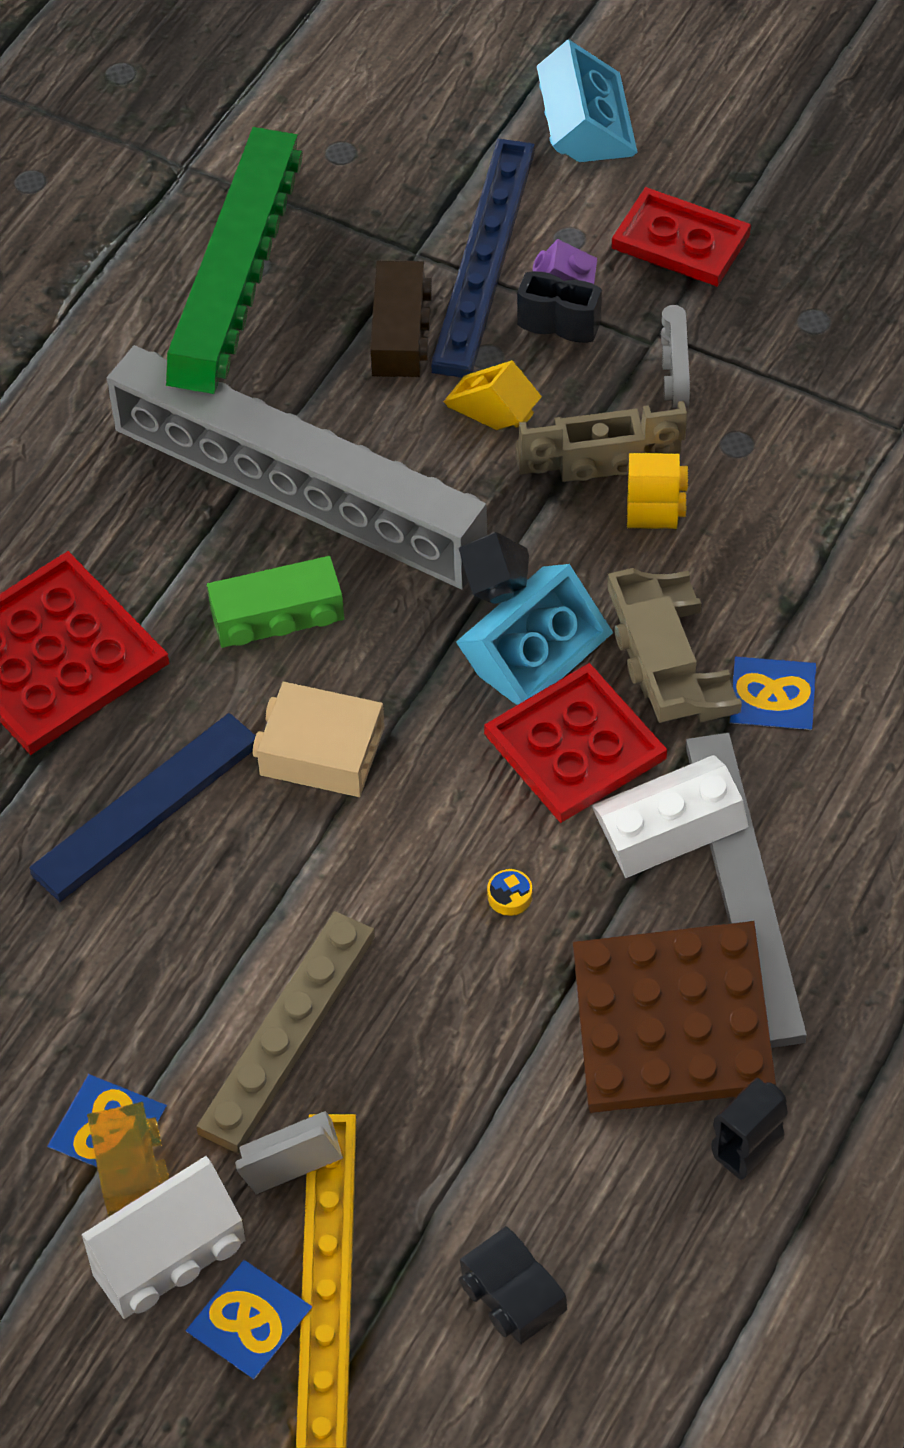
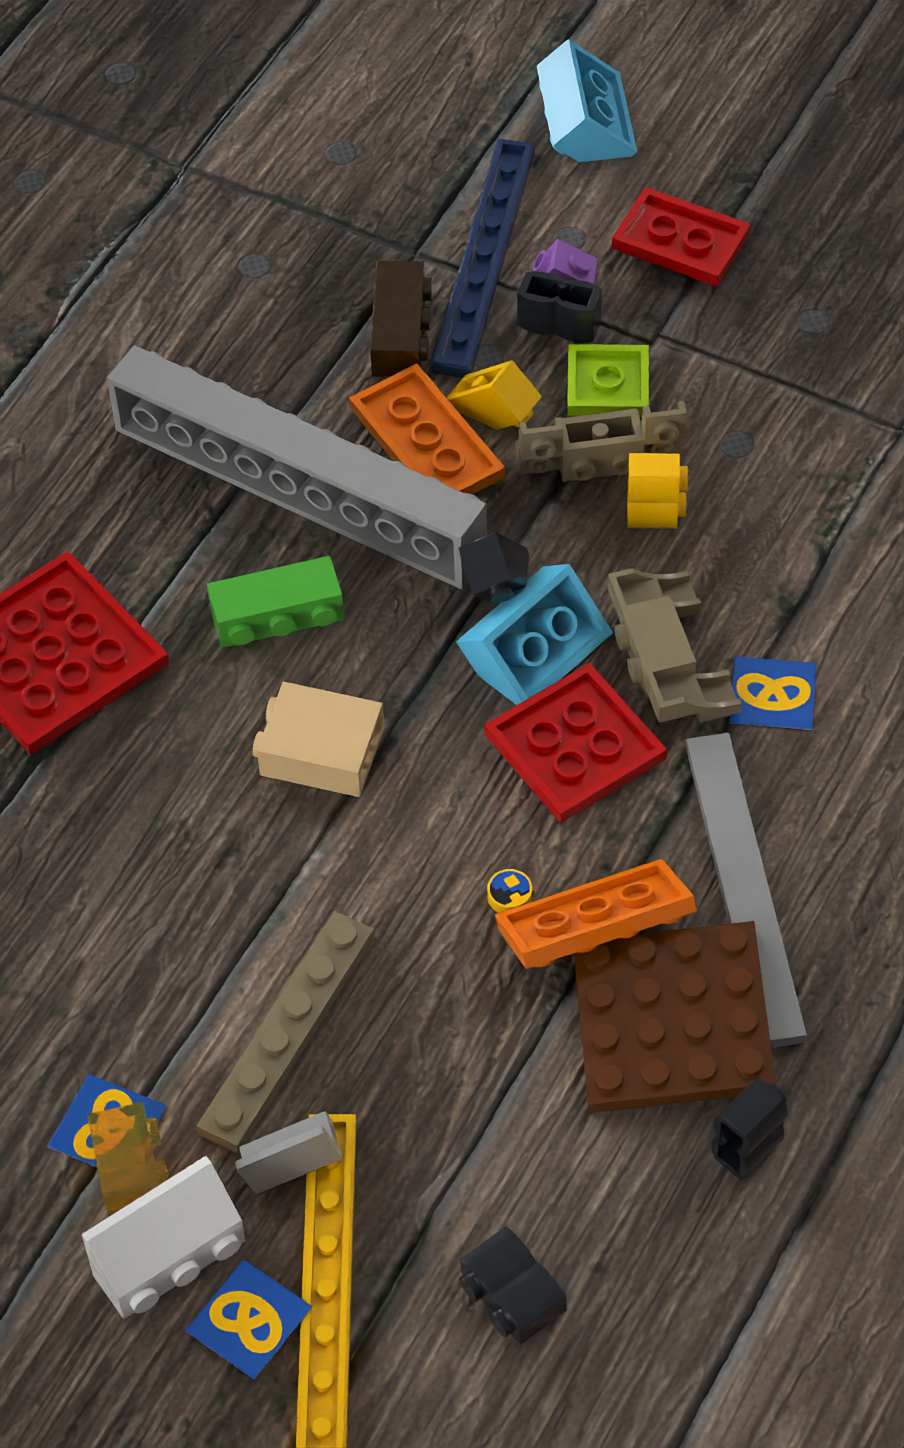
dark blue tile [29,713,256,902] -> none
green brick [166,127,303,394] -> none
white slope [592,755,749,878] -> none
light grey plate [661,305,690,408] -> none
none -> orange plate [349,363,505,495]
none -> orange plate [495,859,697,969]
none -> lime plate [567,344,649,417]

